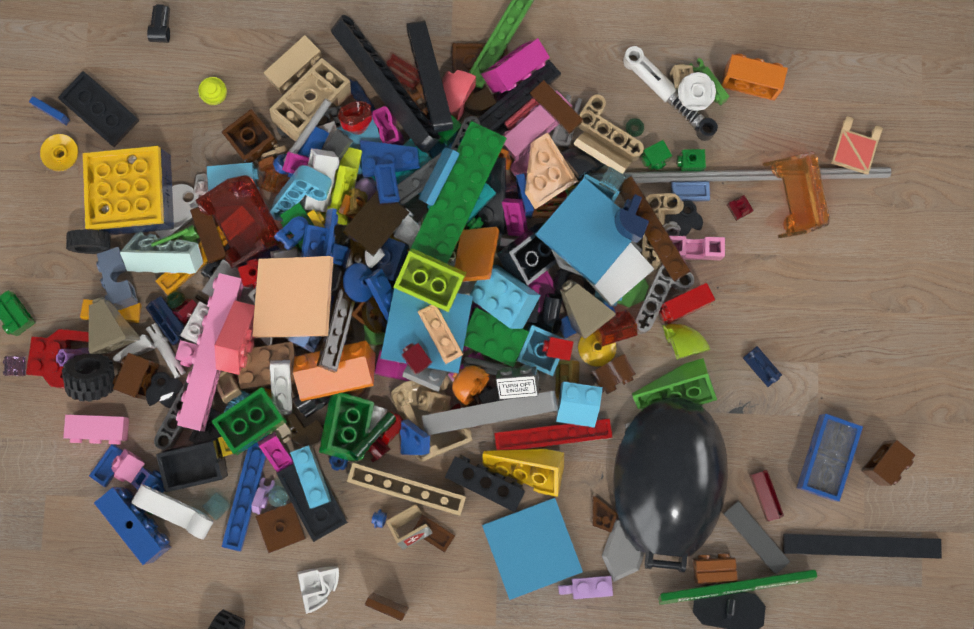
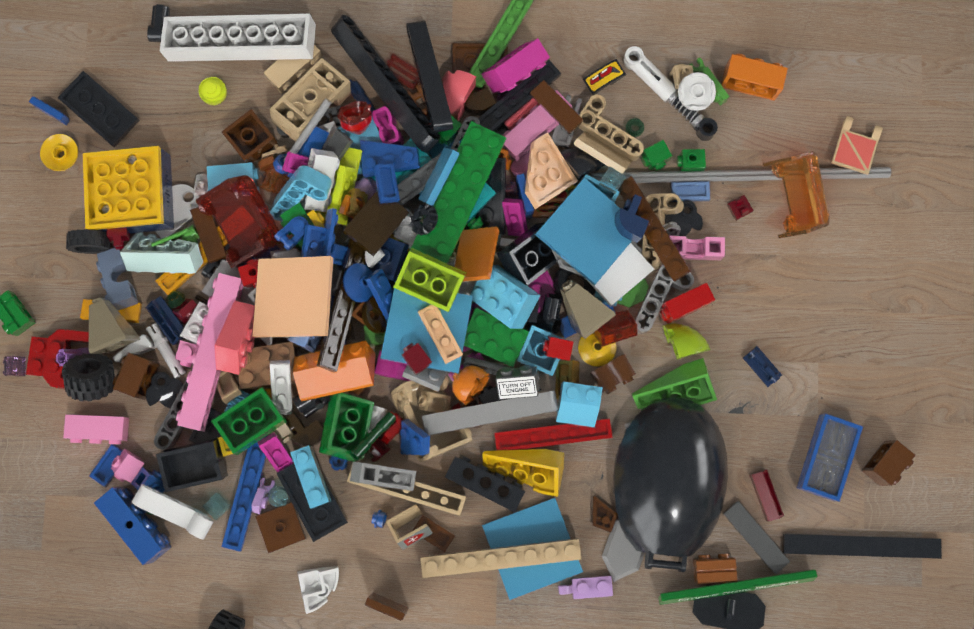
none -> dark red tile [107,228,130,250]
none -> white brick [160,14,316,61]
none -> light grey slope [350,461,416,491]
none -> black gear [409,204,438,235]
none -> tan brick [420,538,582,578]
none -> slope [583,59,627,95]

